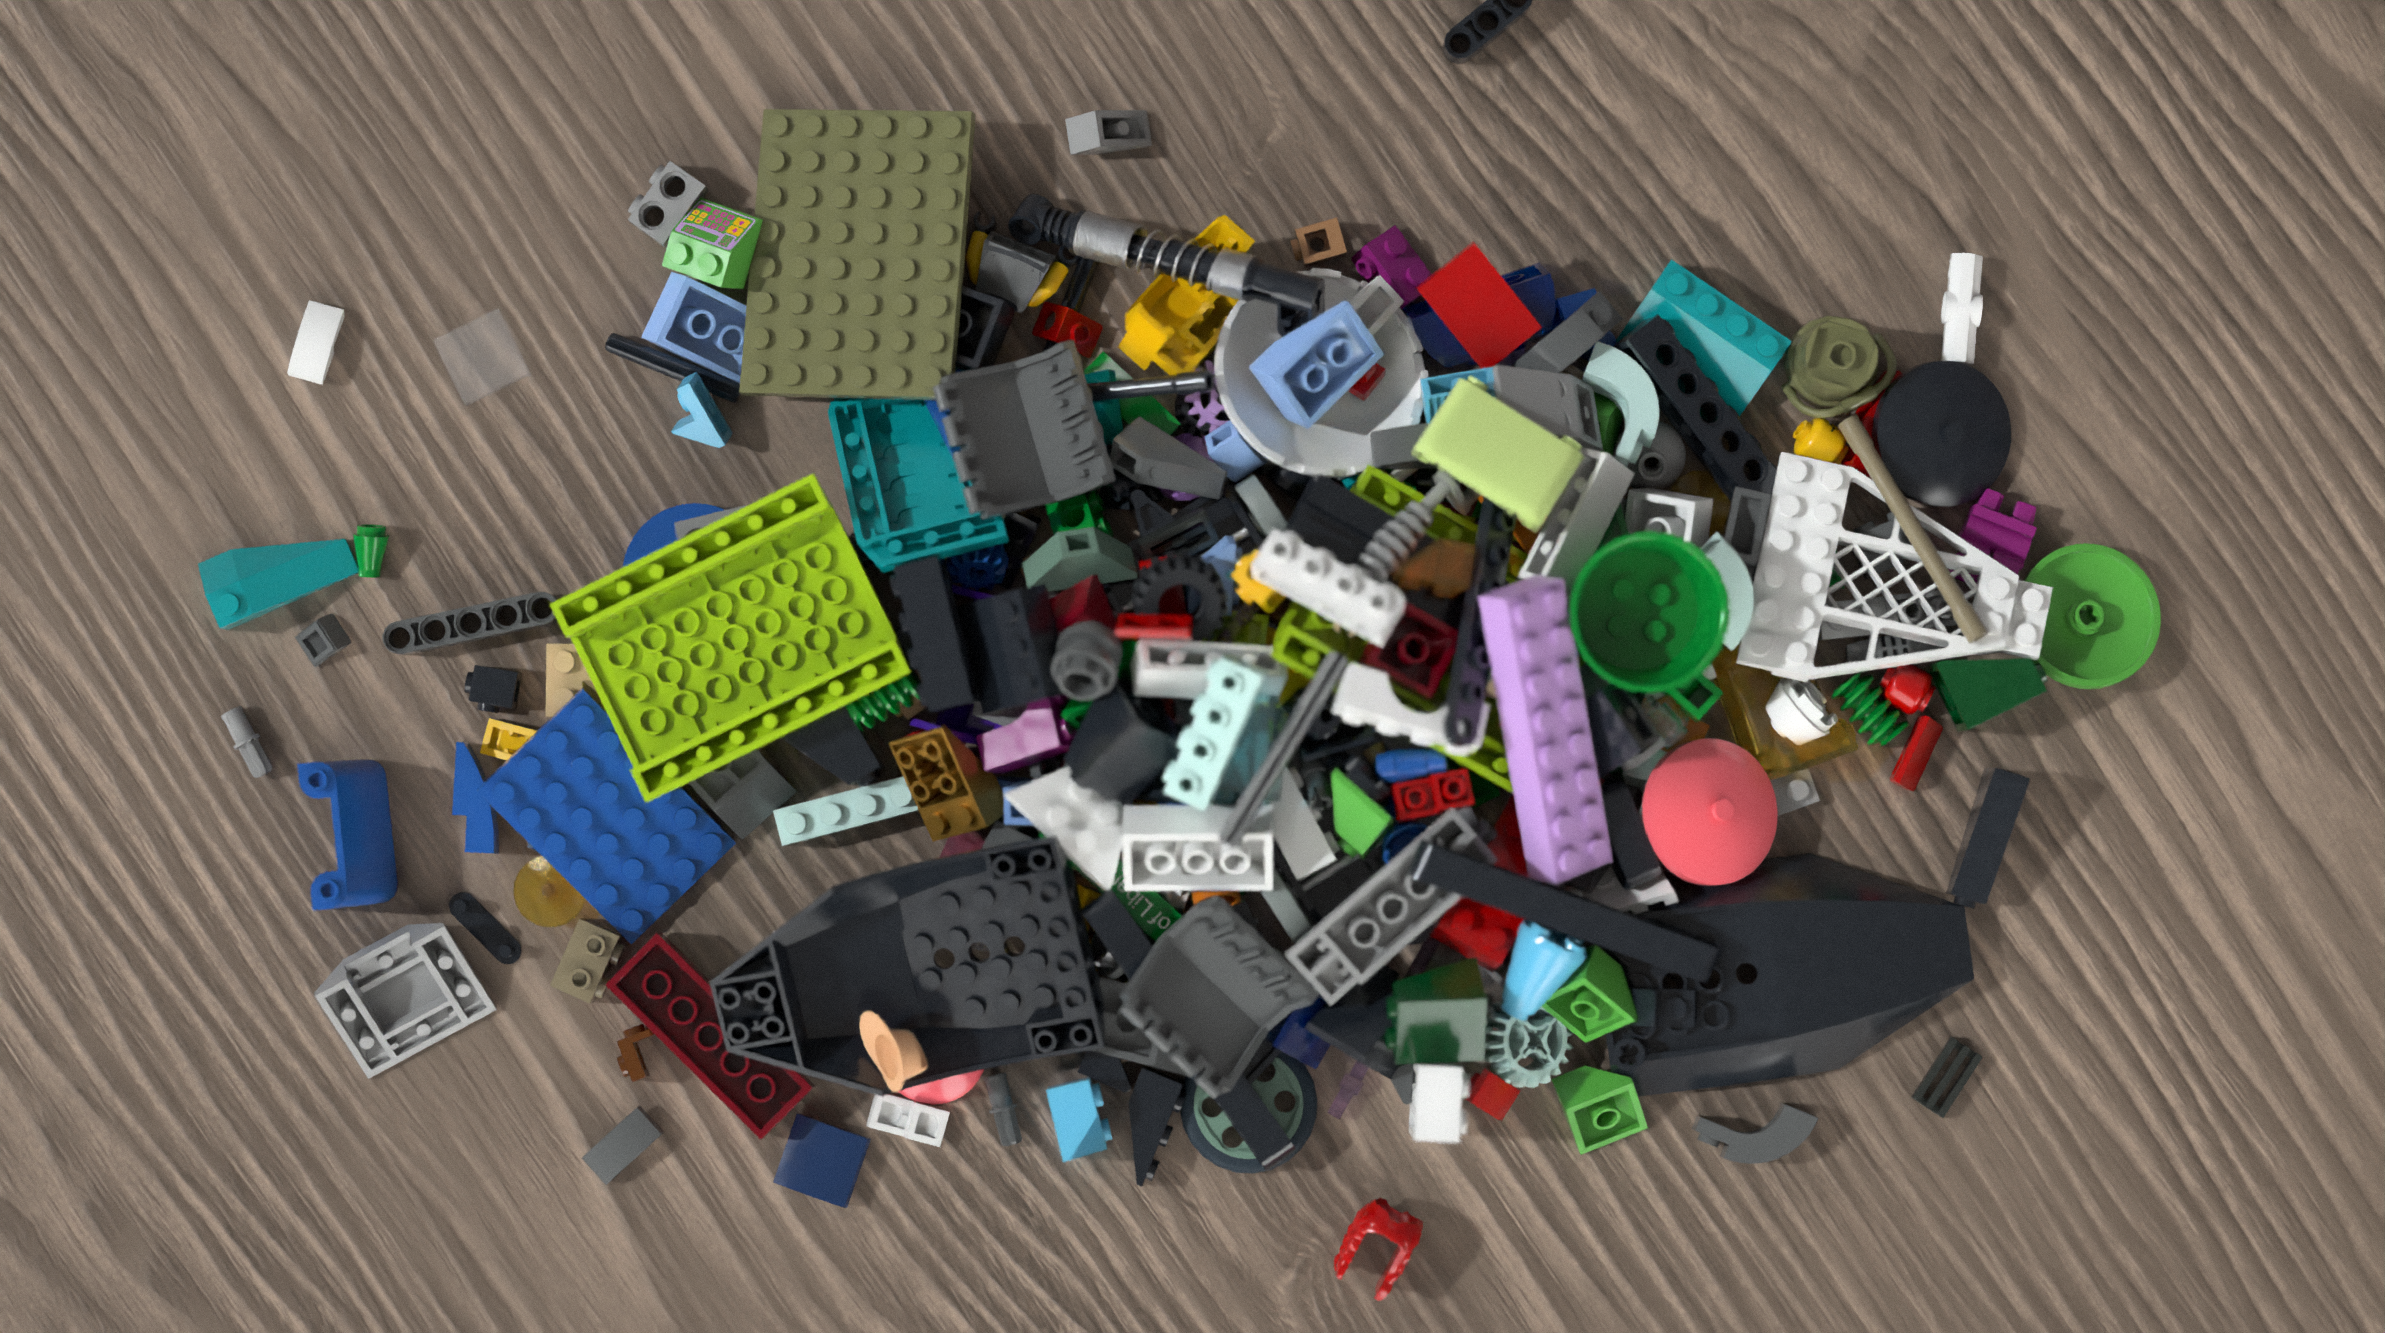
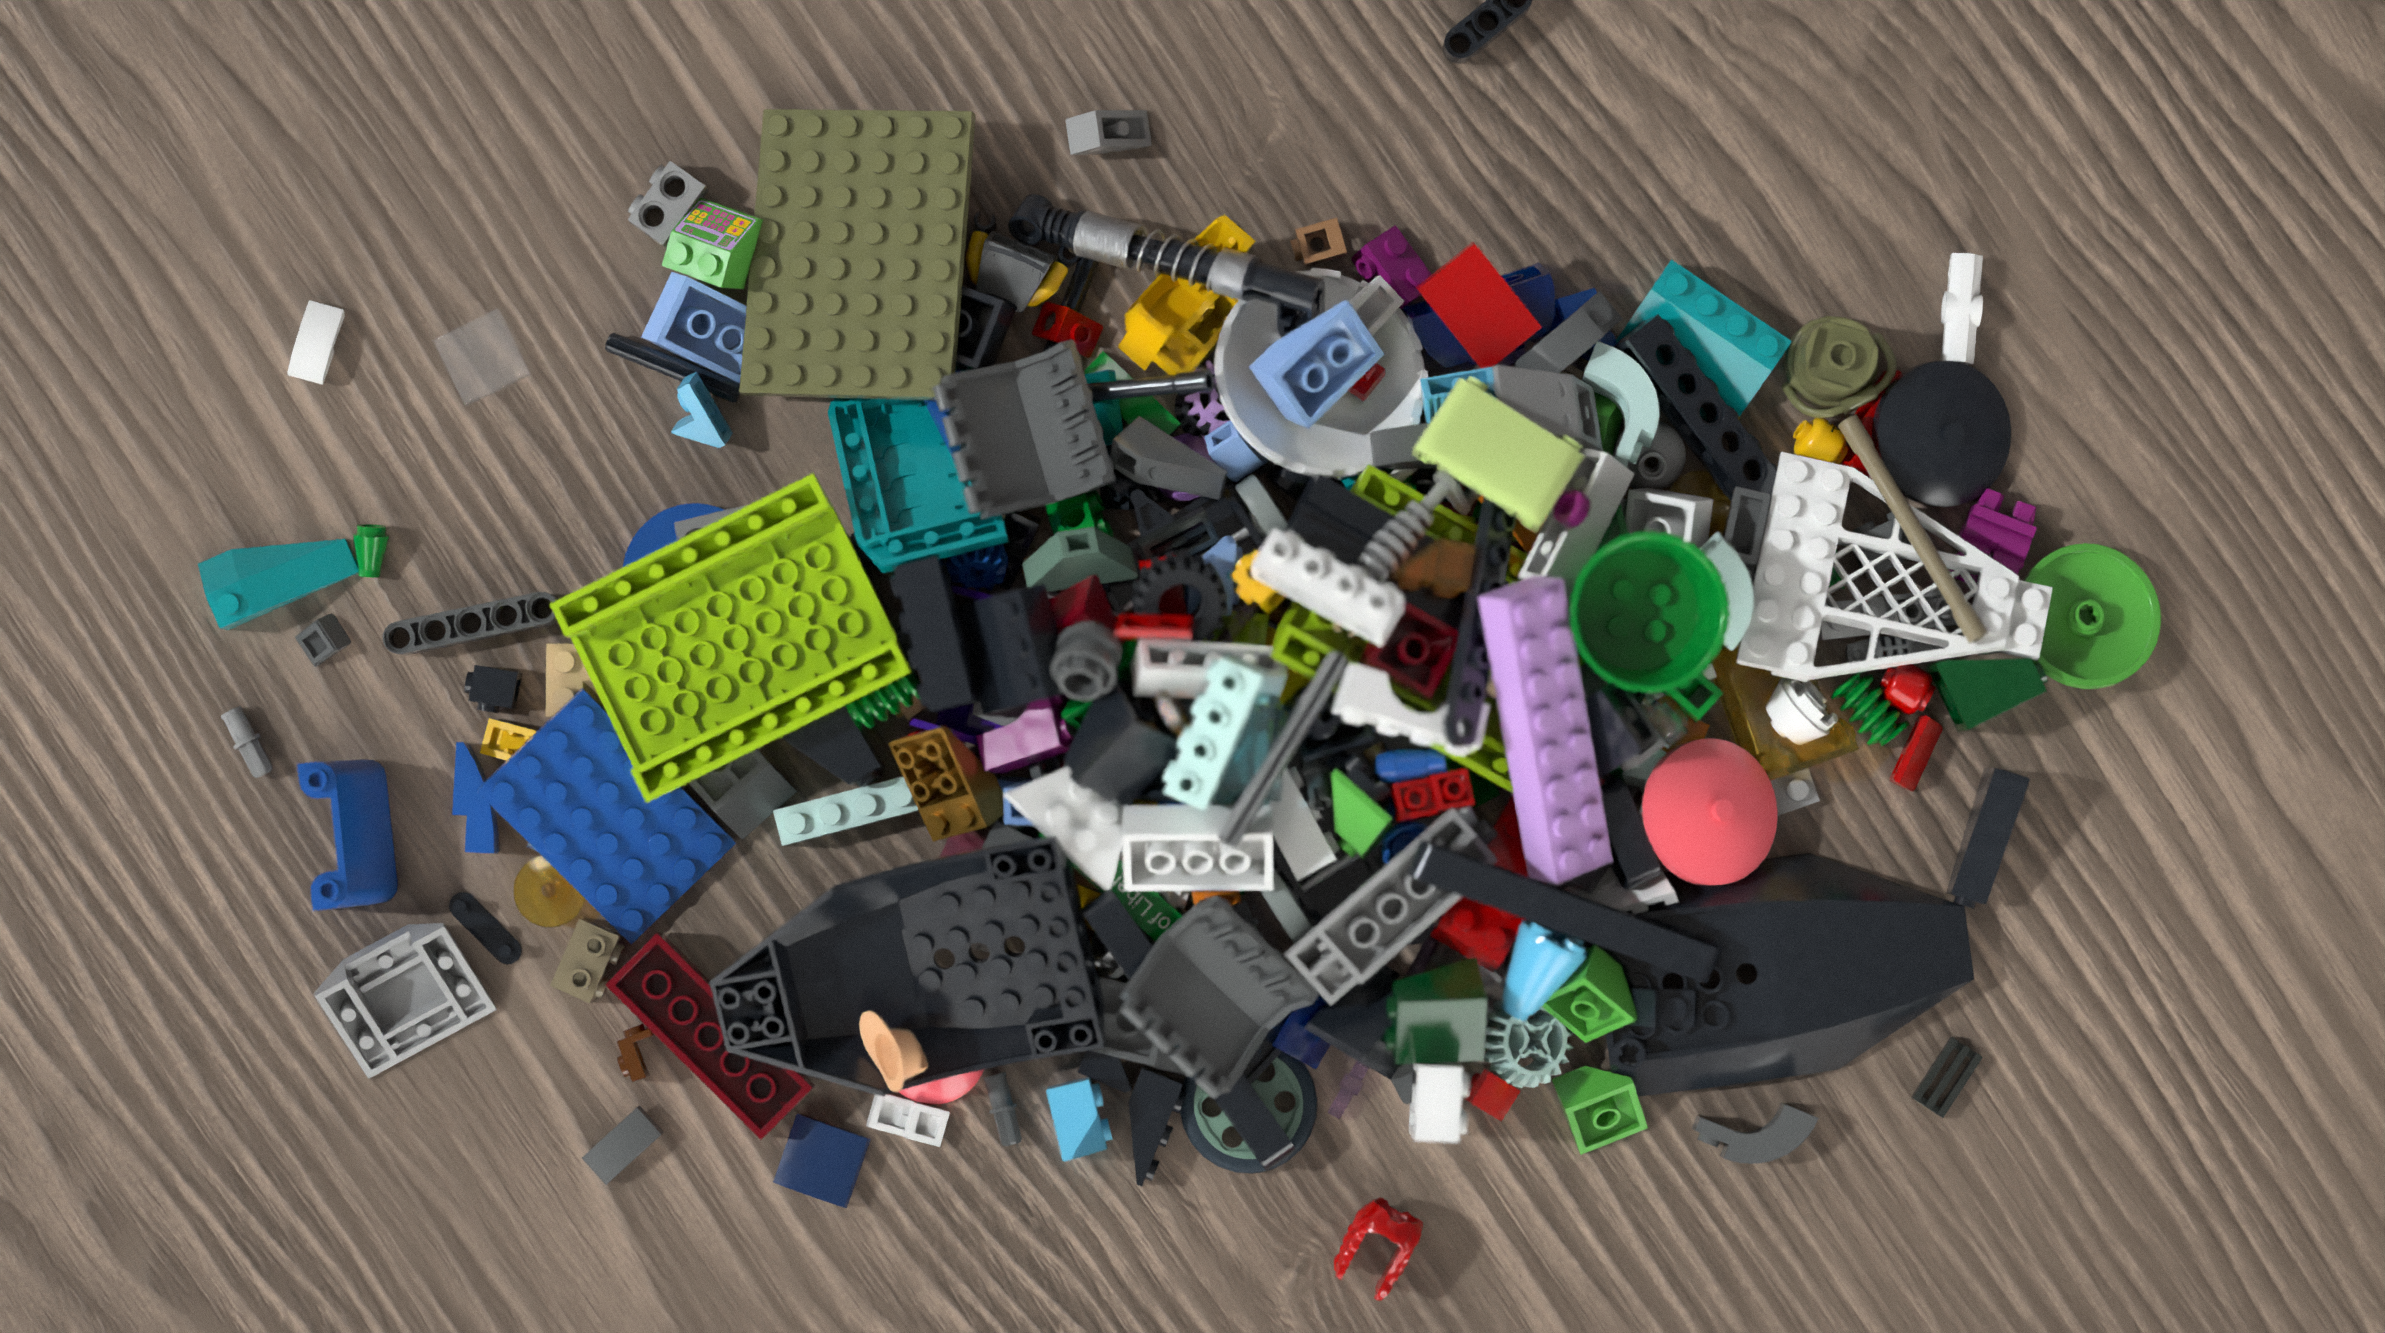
none -> tile [1154,691,1192,737]
none -> magenta tile [1553,489,1591,528]

